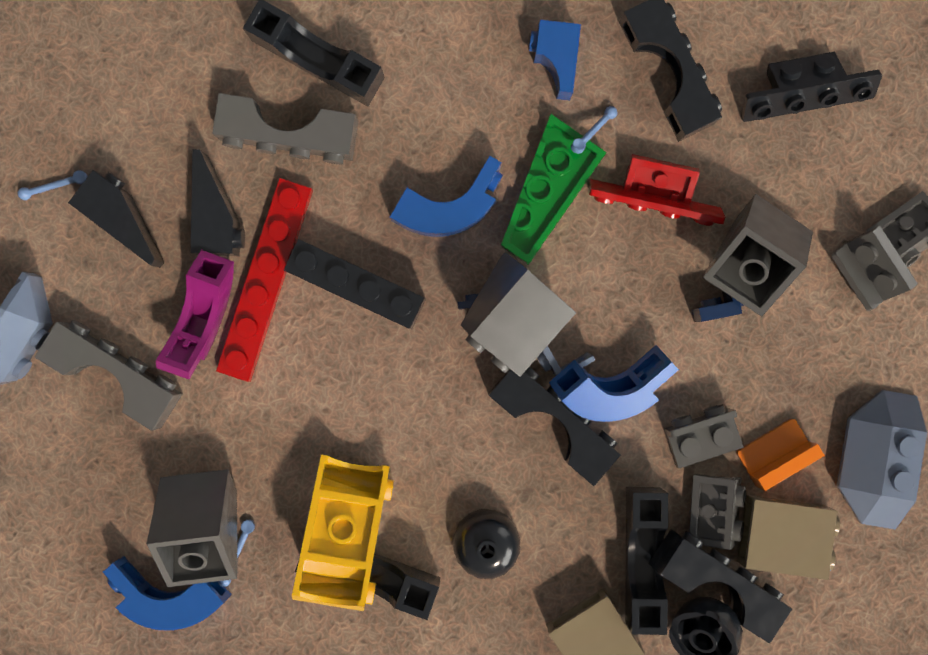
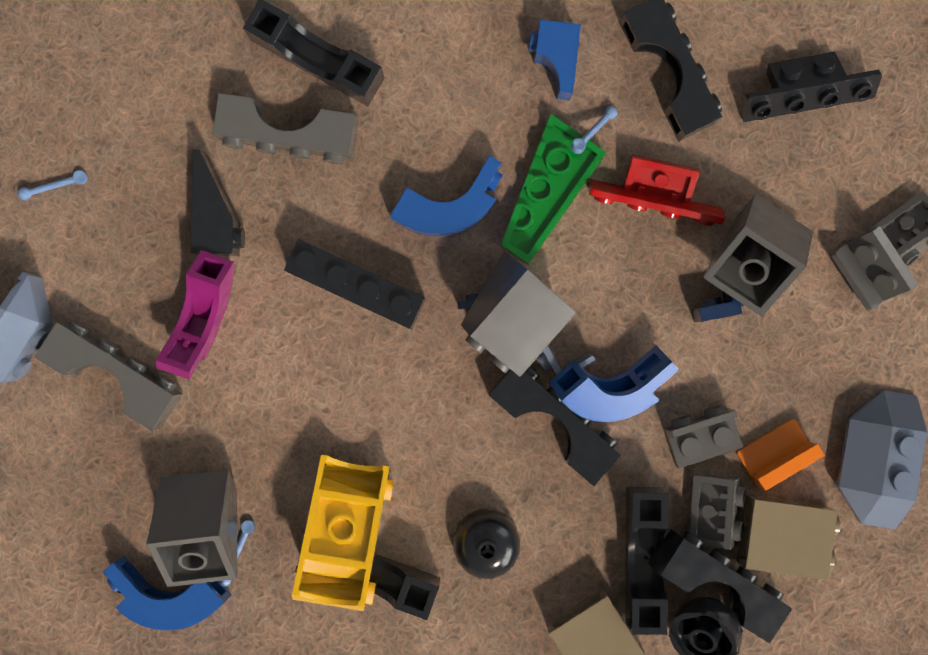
black slope [68,170,164,268] -> none
red plate [216,178,313,382] -> none

